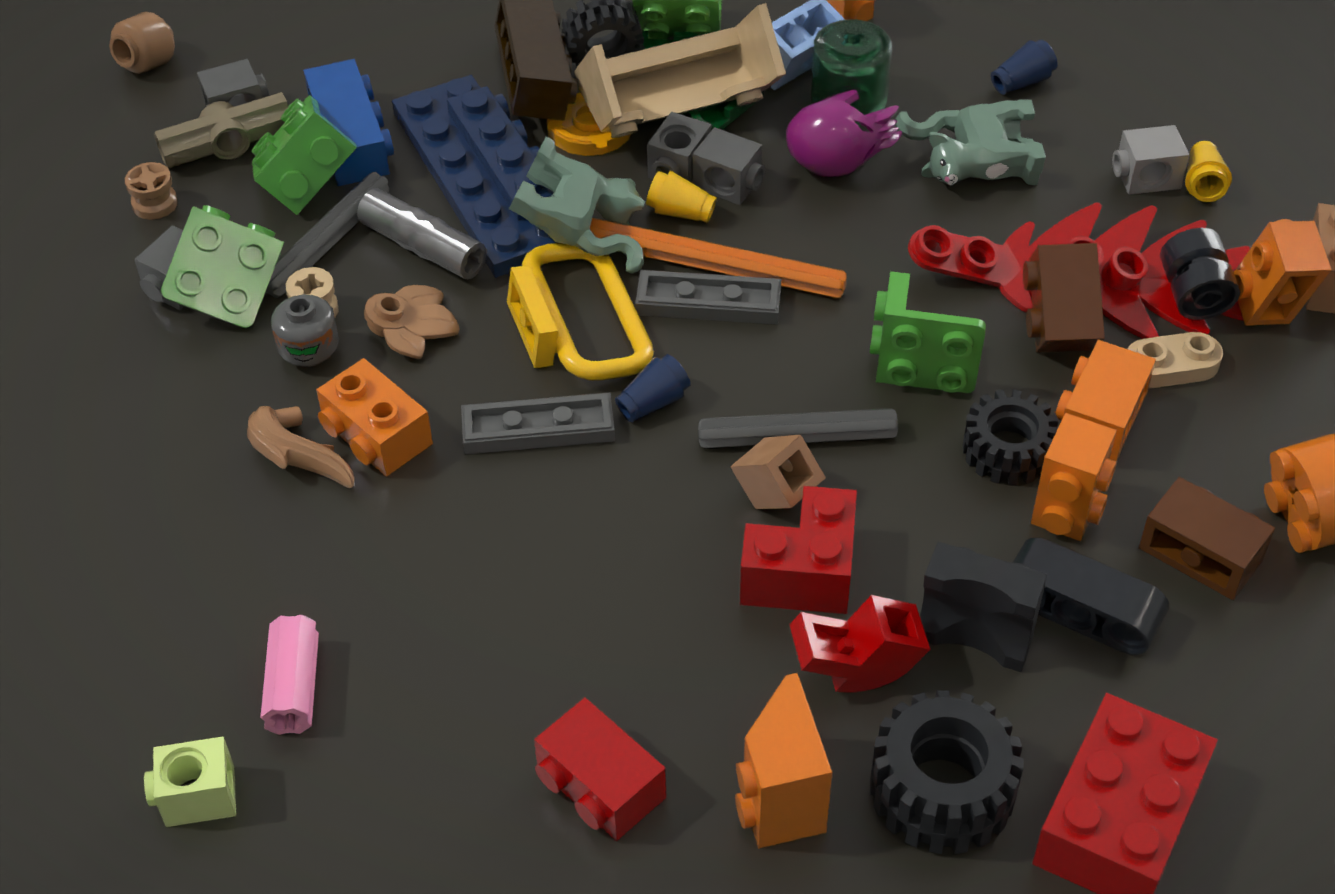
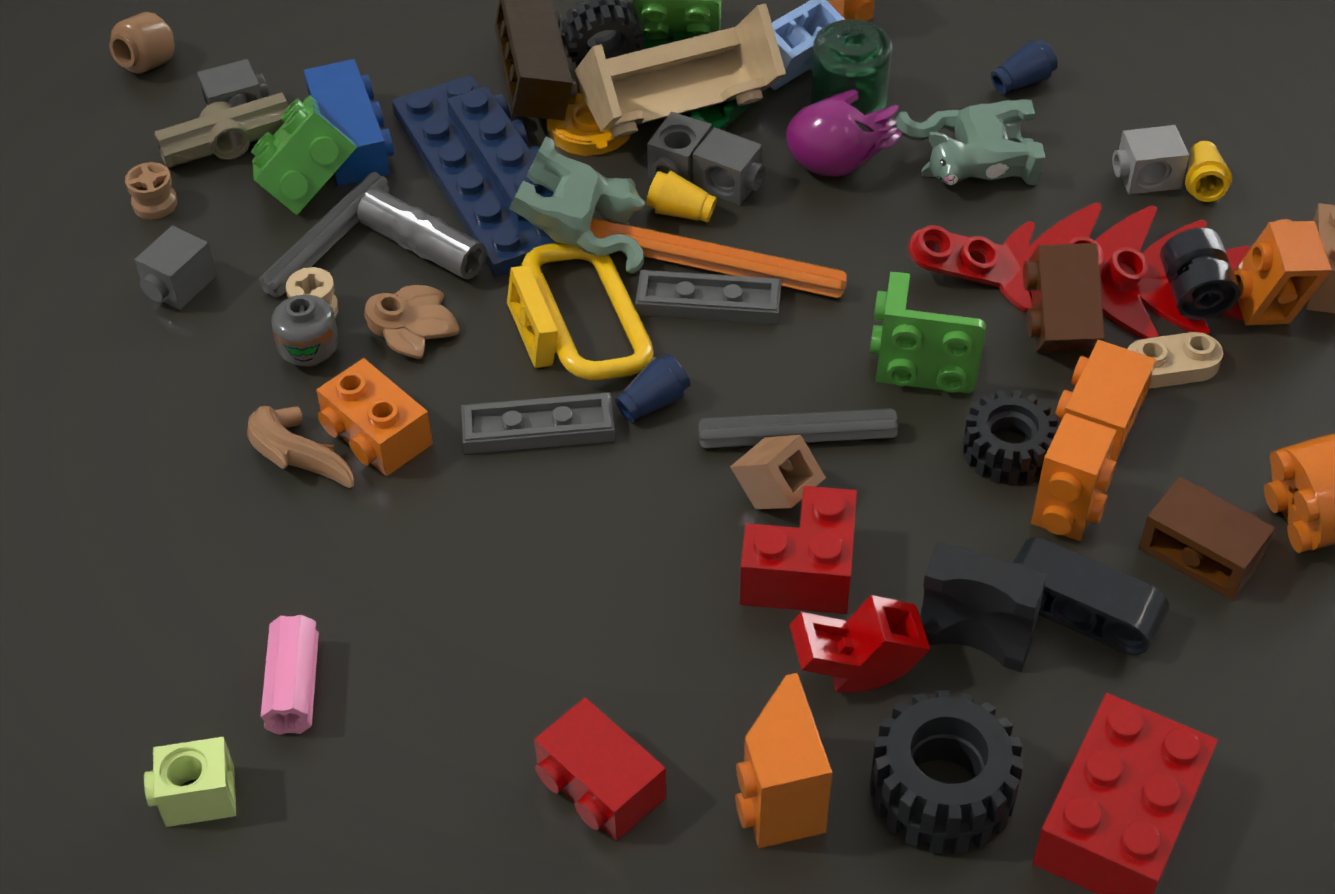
bright green bracket [161,205,284,328] -> none

